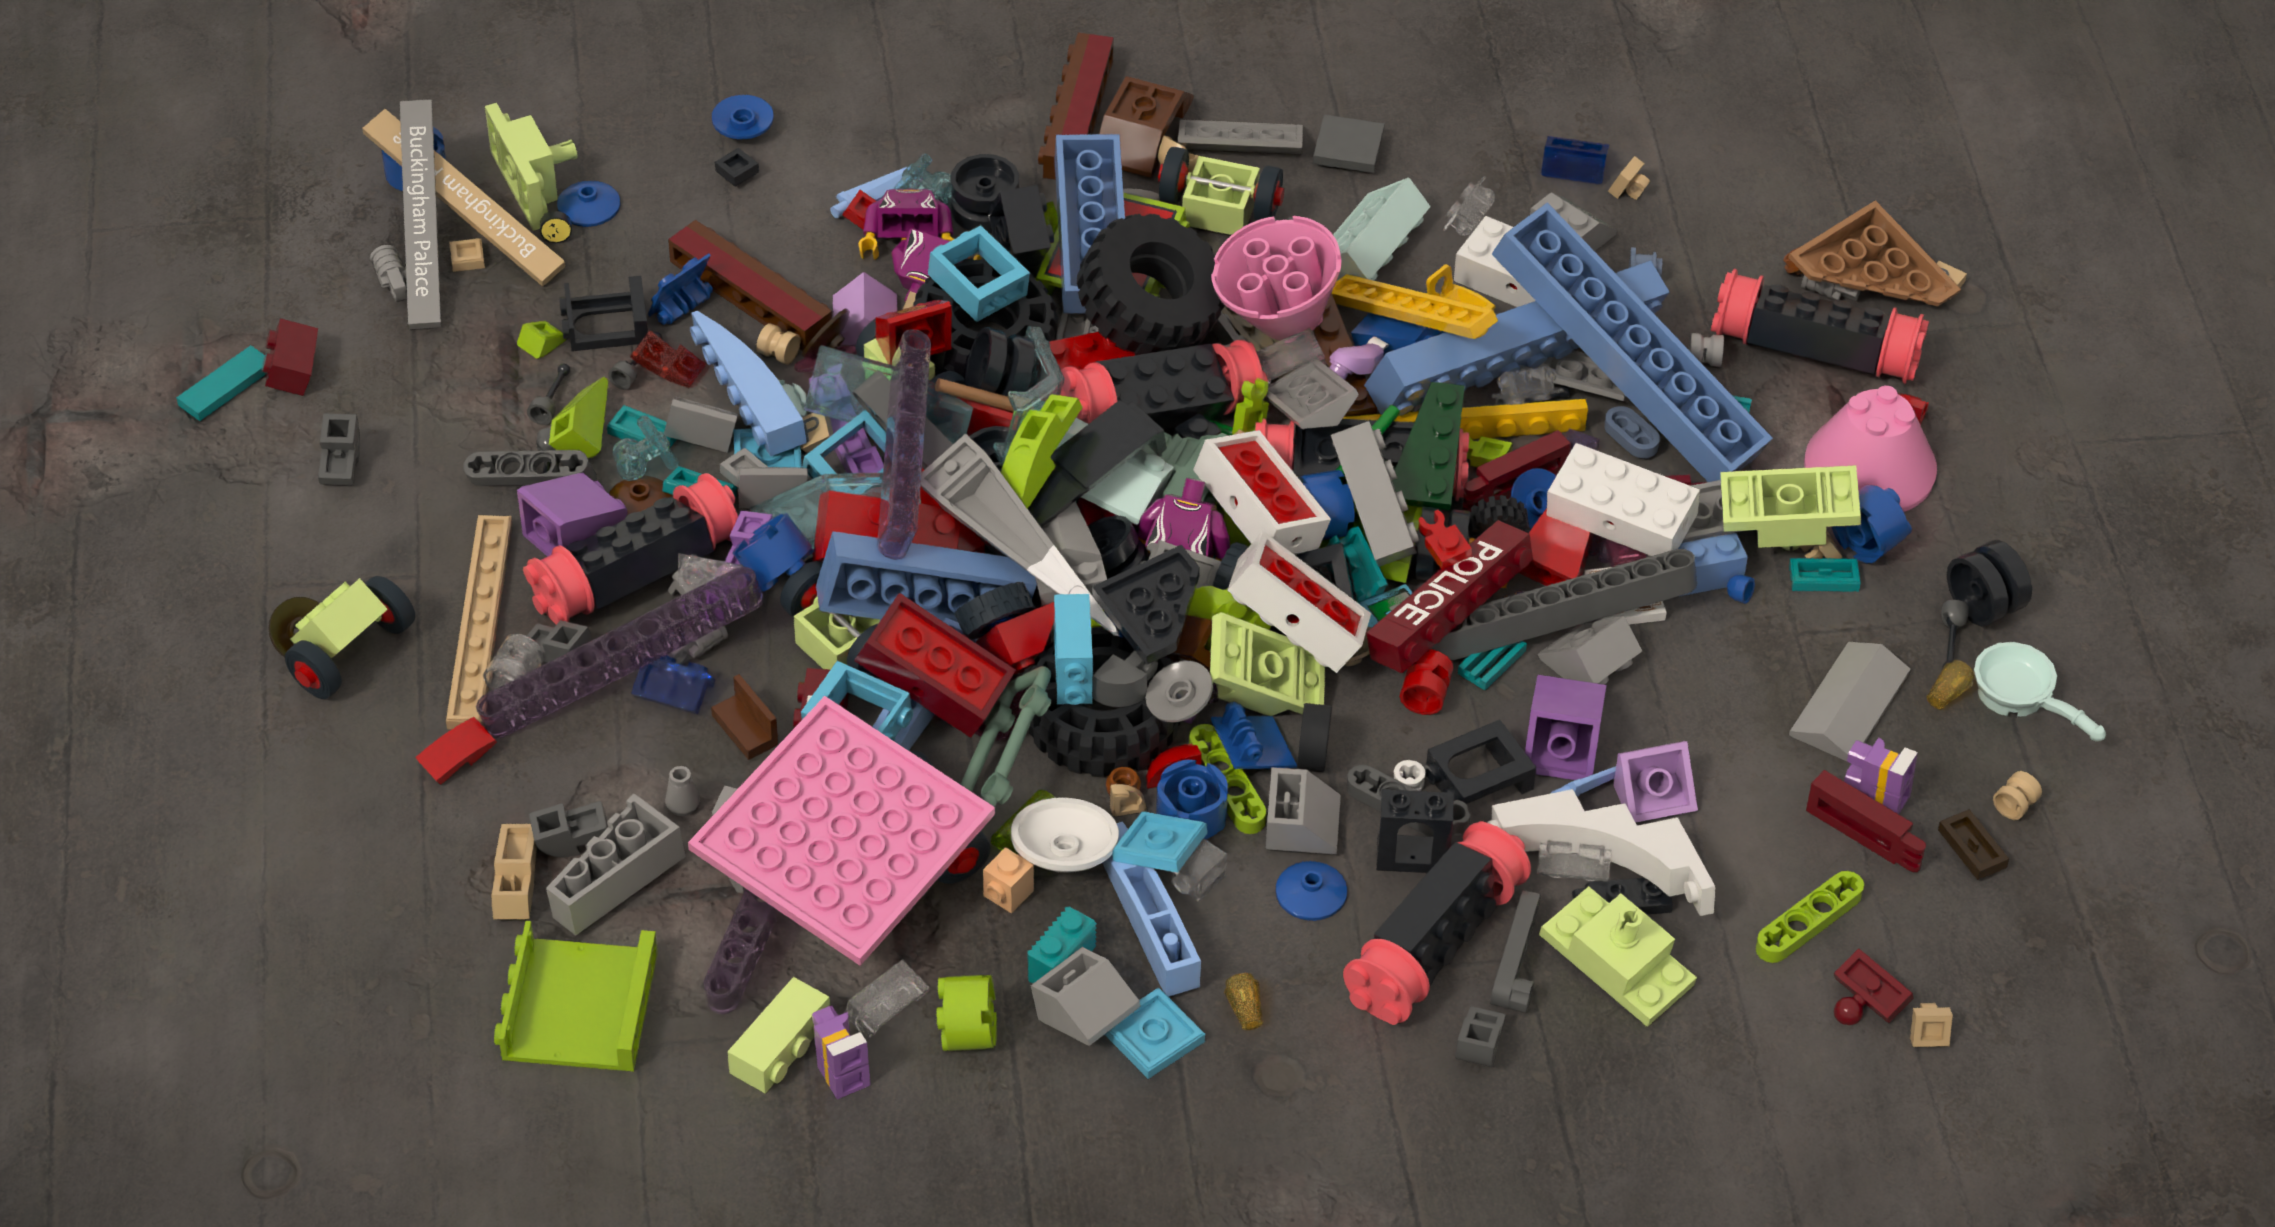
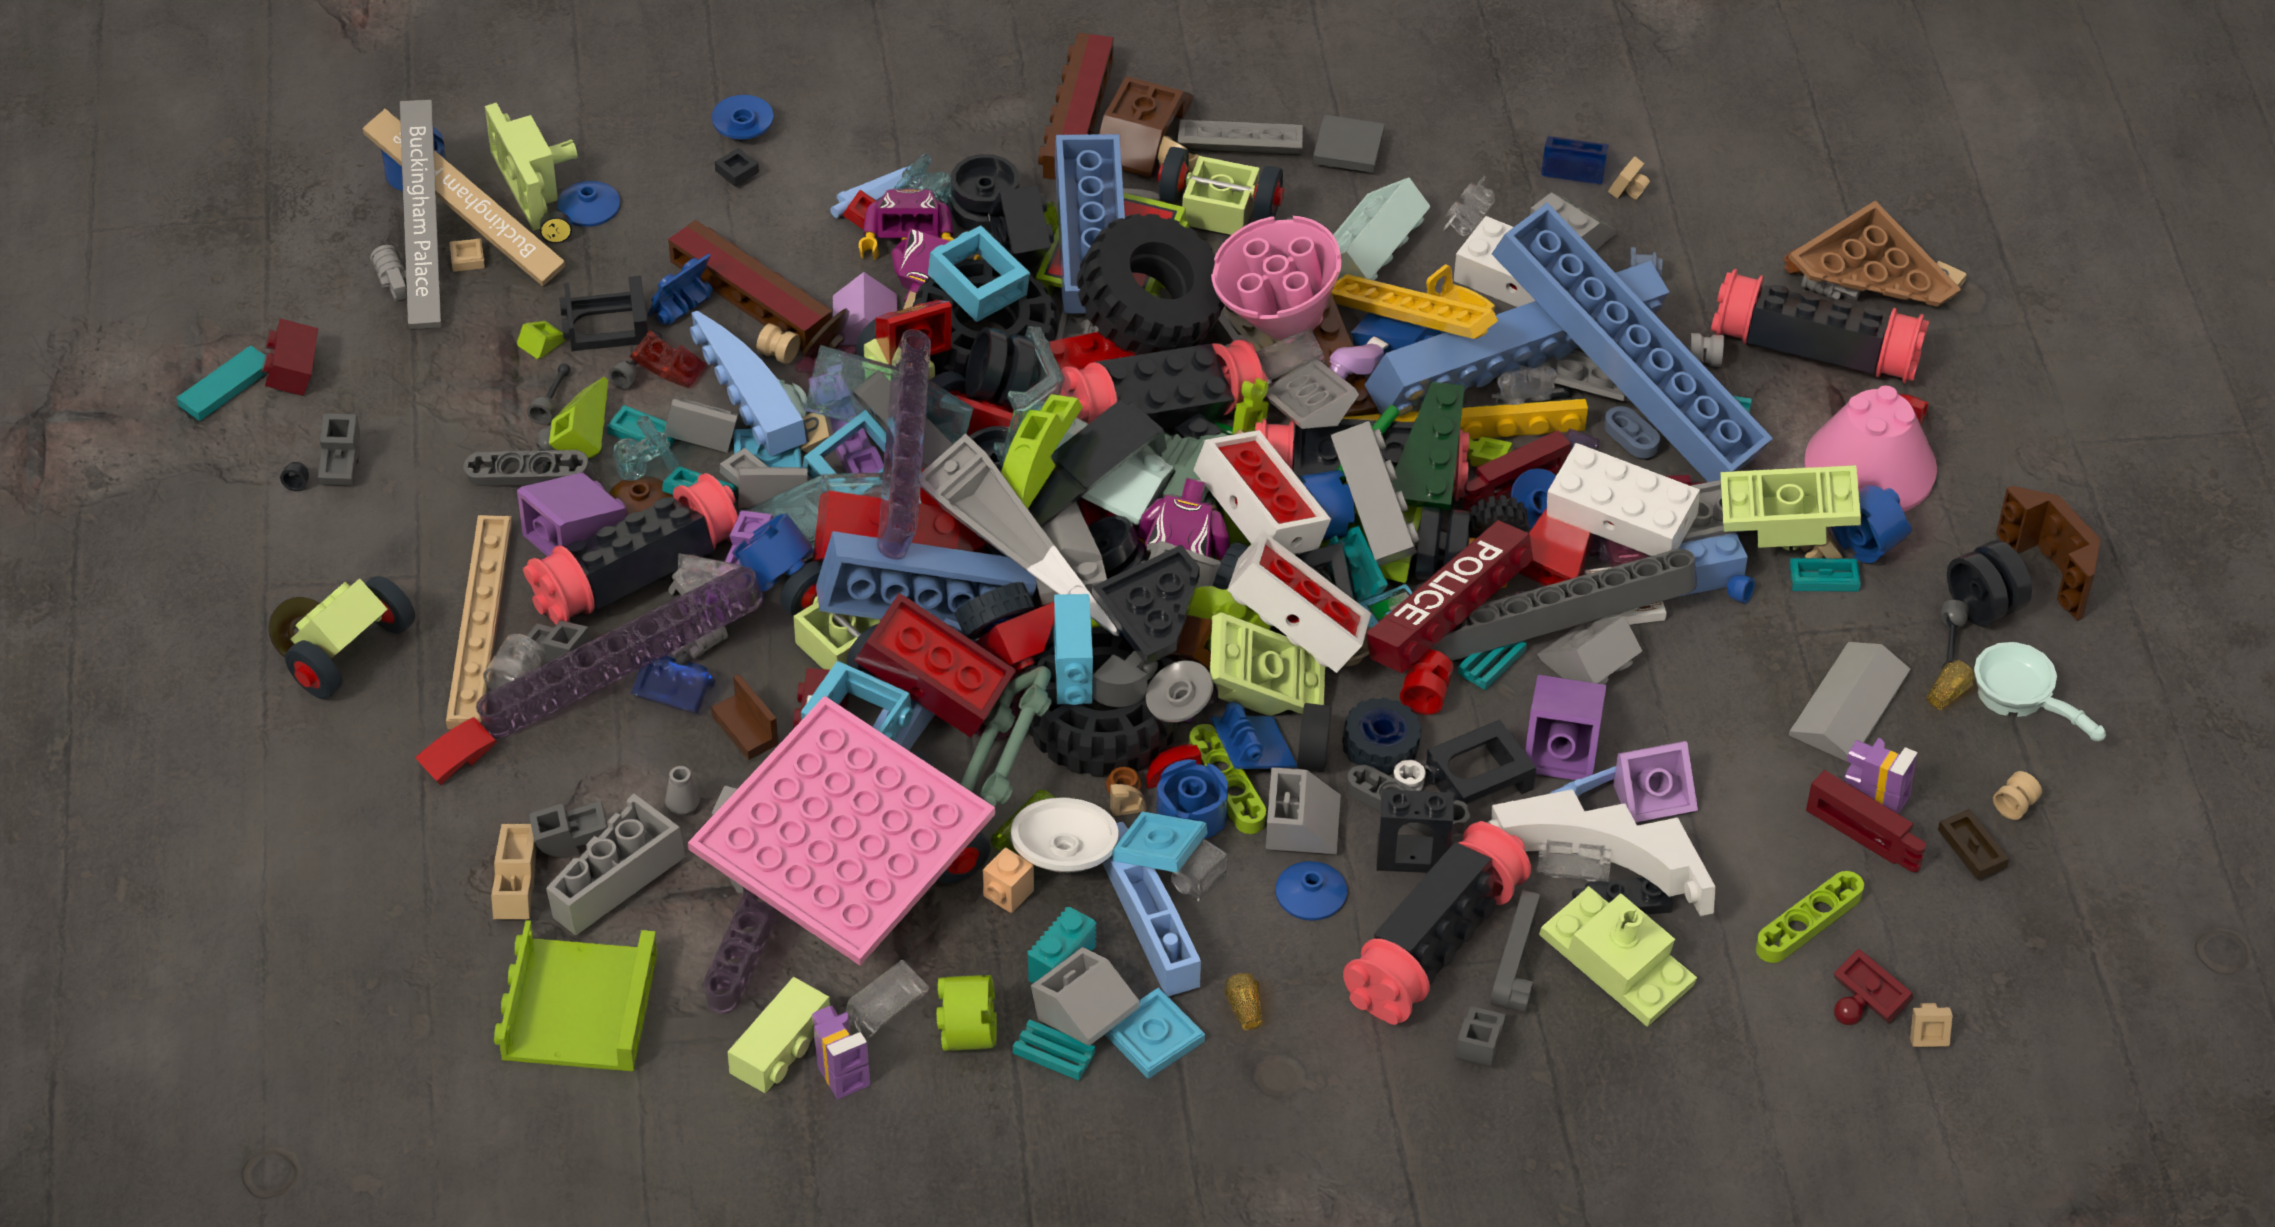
medium nougat bar [935,378,1032,415] -> none
red plate [1418,510,1472,570] -> none
none -> black hinge [280,462,309,491]
none -> teal tile [1013,1019,1095,1081]
none -> black wheel [1342,697,1422,775]
none -> reddish brown slope [1996,486,2101,621]

